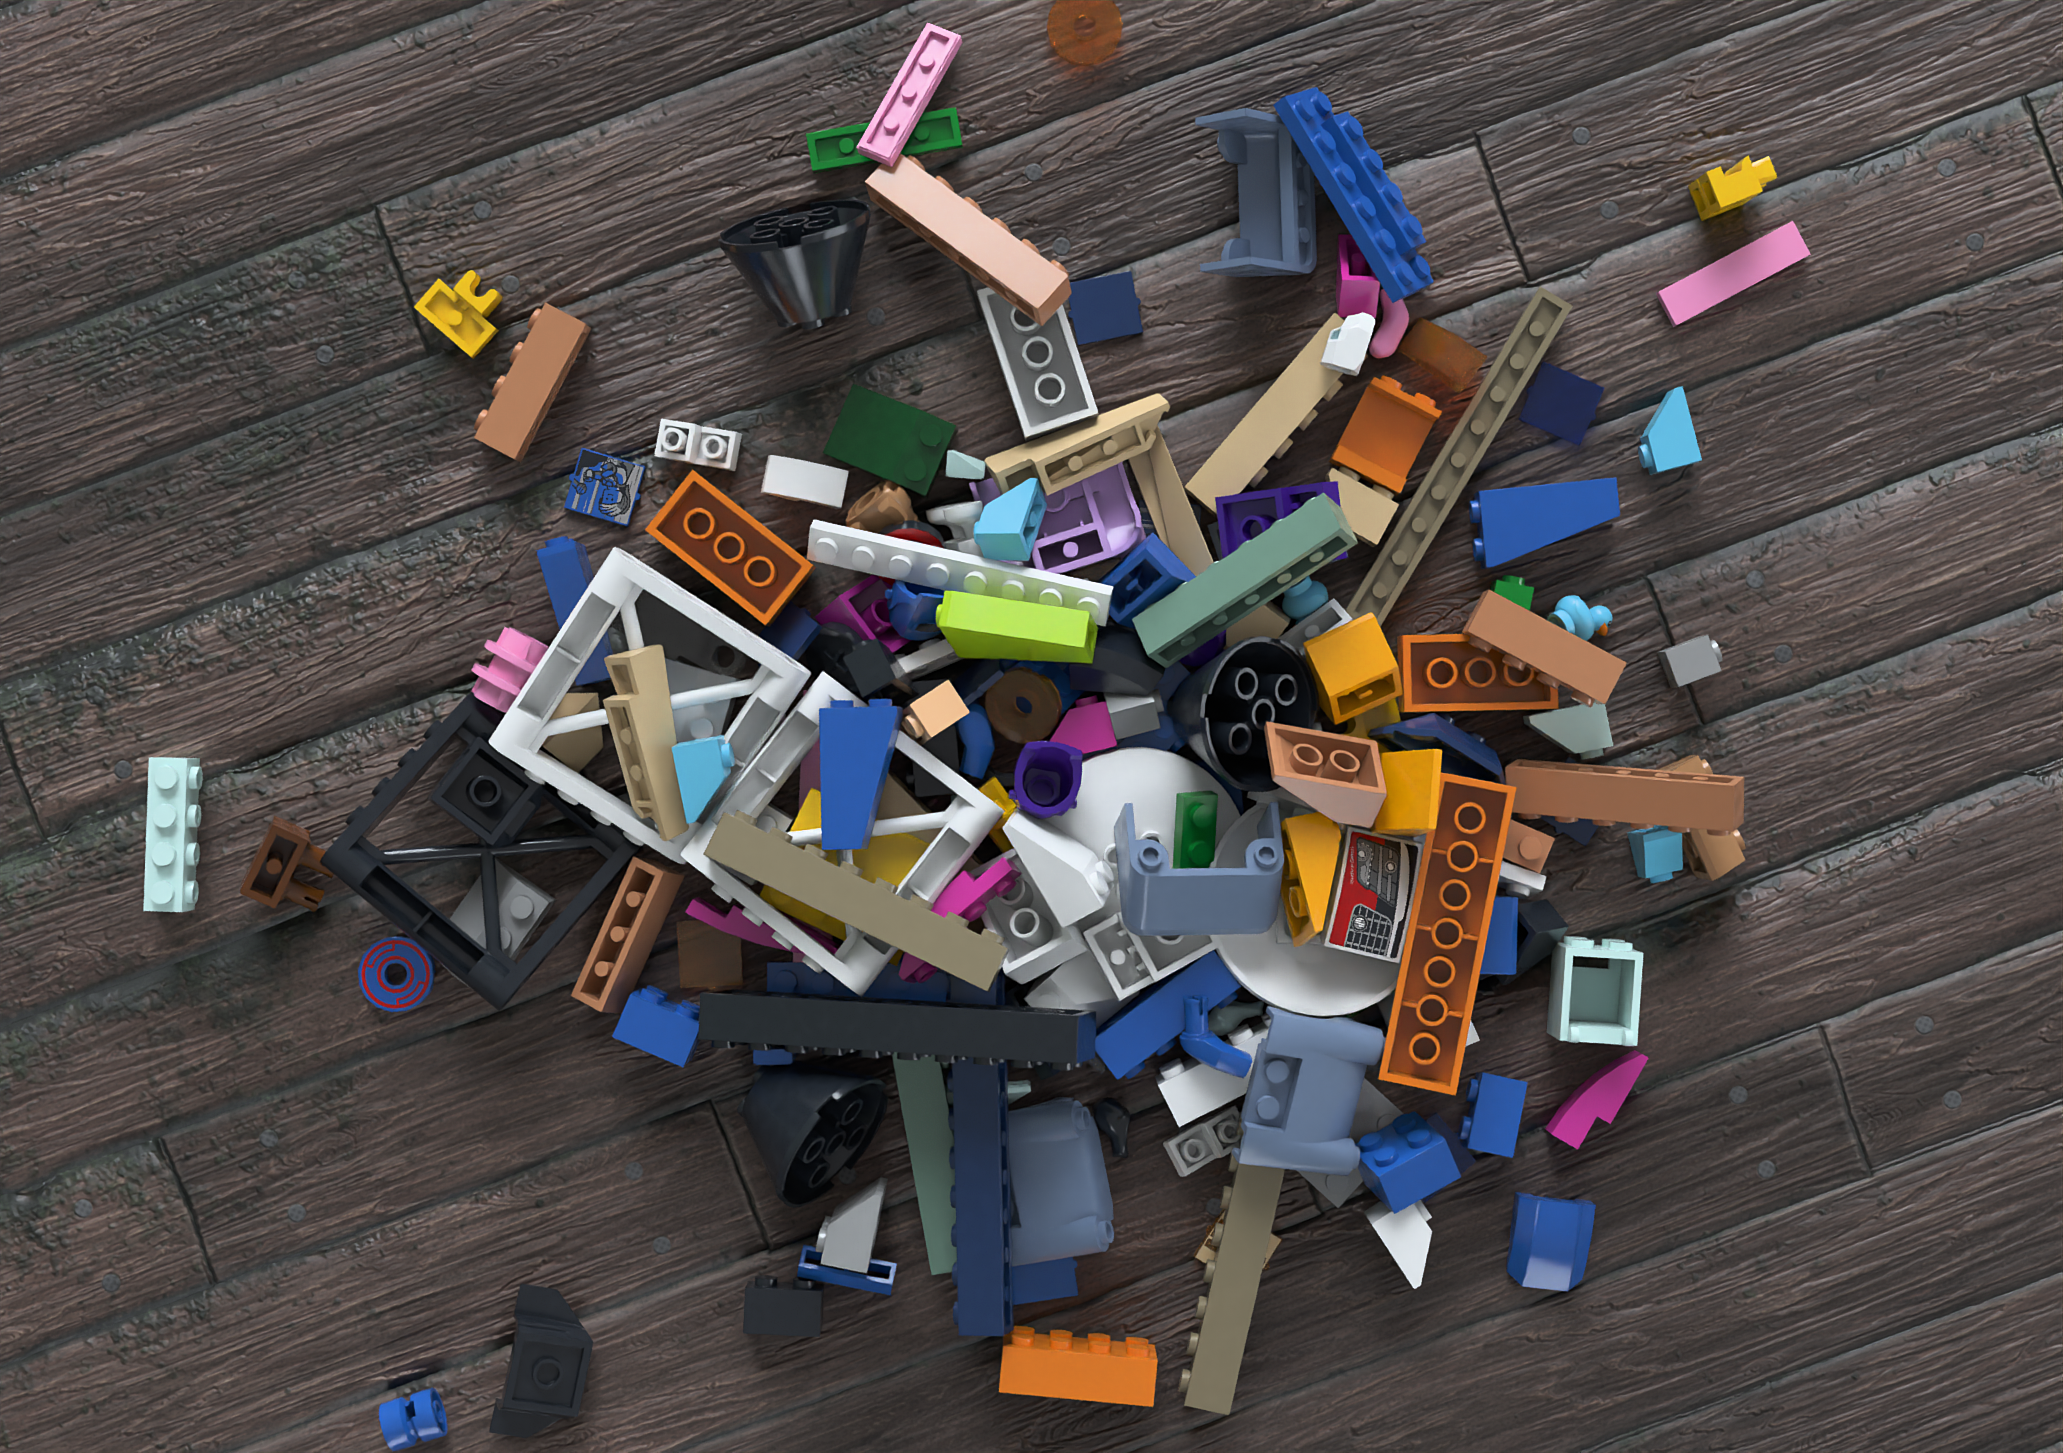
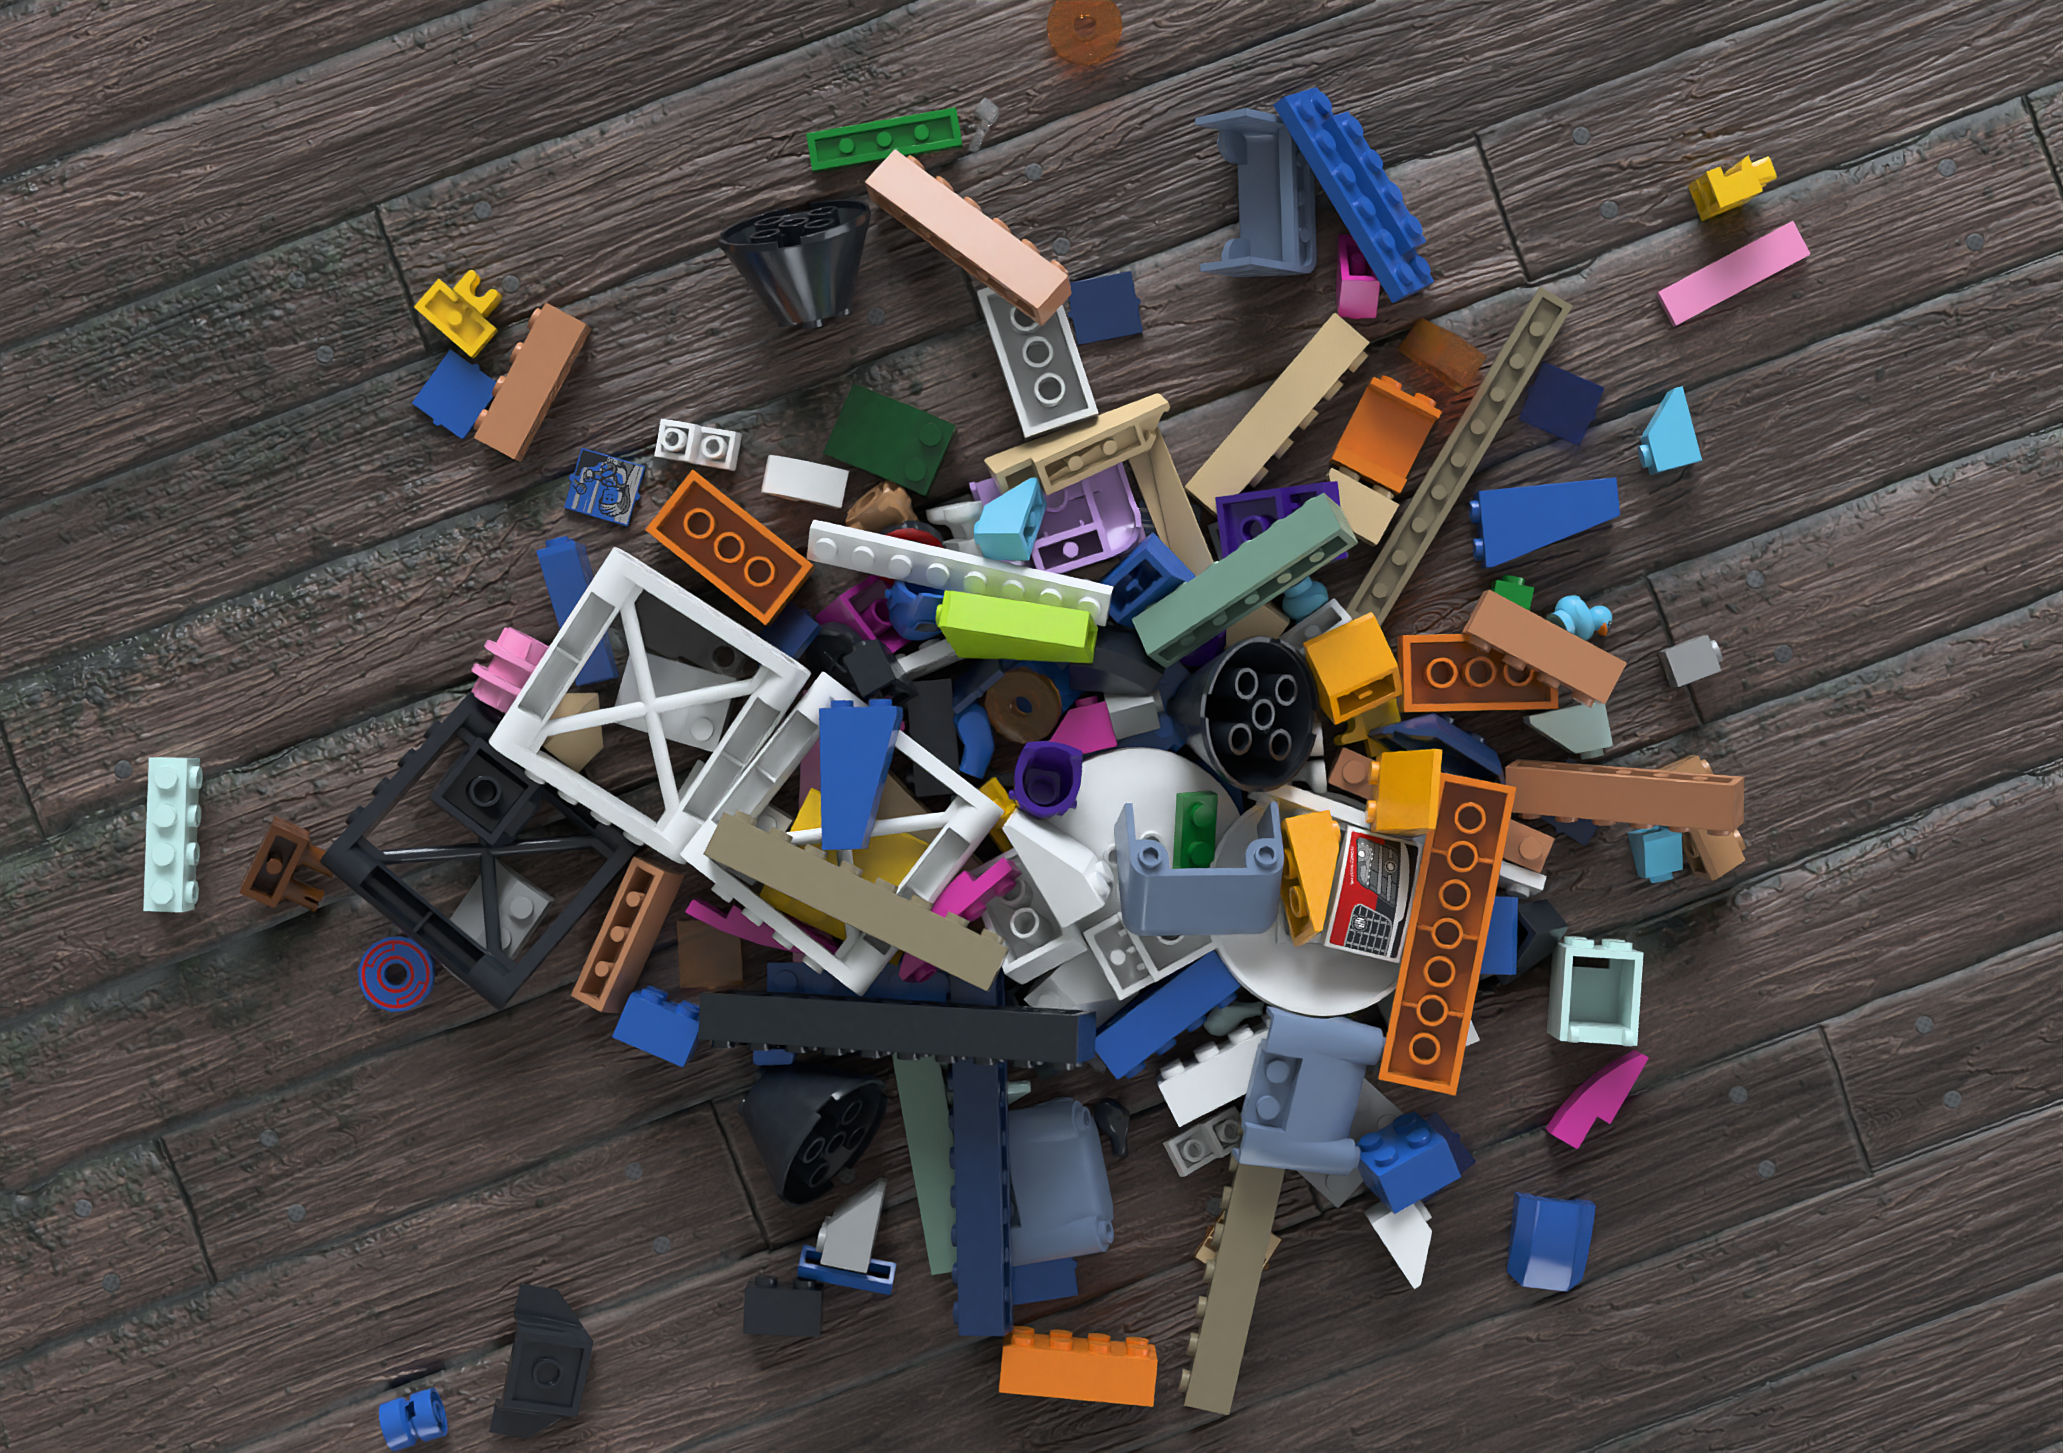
tan wedge [603,644,689,841] -> none
medium azure slope [672,735,735,824] -> none
bright pink tile [856,22,963,167] -> none
light nougat slope [900,680,970,746] -> none
light aqua slope [946,450,986,480] -> none
blue arm [1179,995,1252,1078] -> none
nougat slope [1264,721,1387,828] -> none
white rock [1320,312,1375,376] -> none
bright pink arm [1369,289,1409,358] -> none
blue brick [1458,1072,1528,1158] -> none
none -> blue piece [412,349,496,440]
none -> clear hand [968,98,1000,154]

